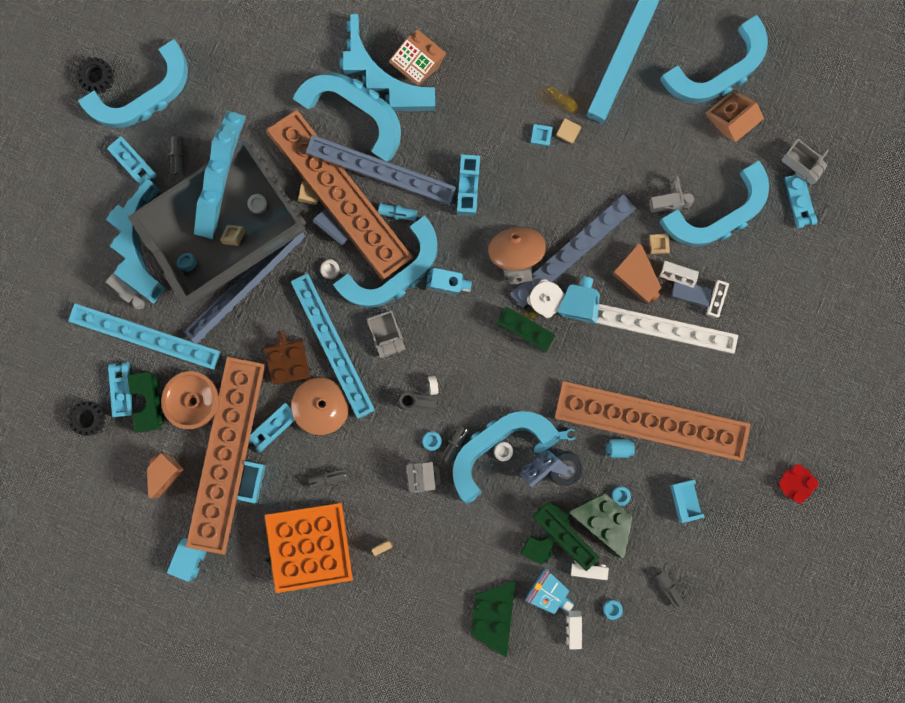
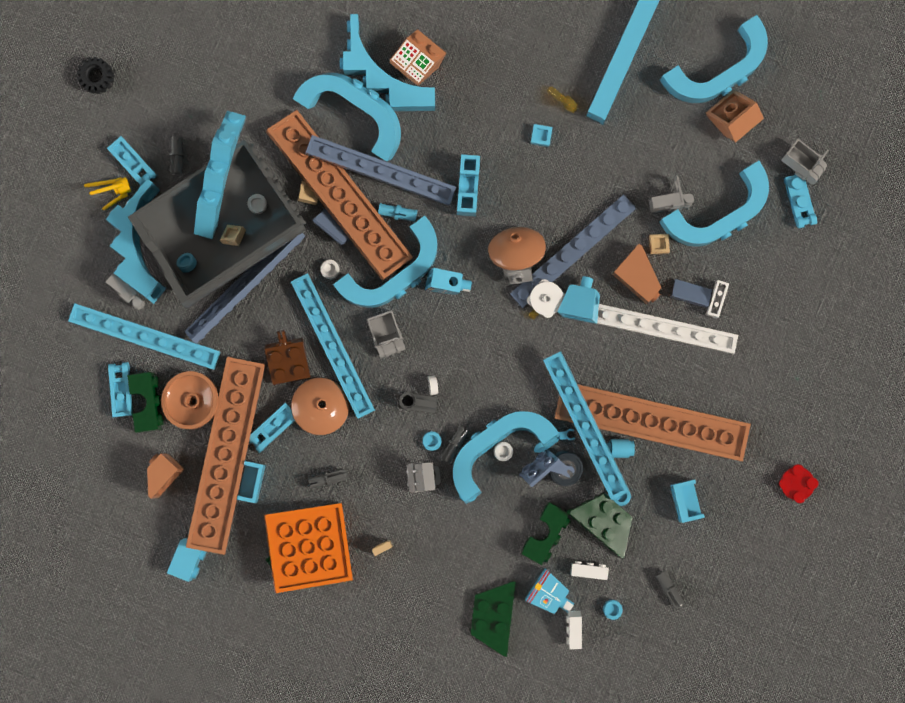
black tyre [68,401,106,436] -> none
medium azure arch [78,39,188,128] -> none
dark green arch [495,306,556,353] -> none
dark green tile [531,503,600,572] -> none
tan tile [556,119,581,145] -> none
white piece [659,261,699,288] -> none
none -> yellow plant [84,177,131,210]
none -> medium azure plate [543,352,629,500]

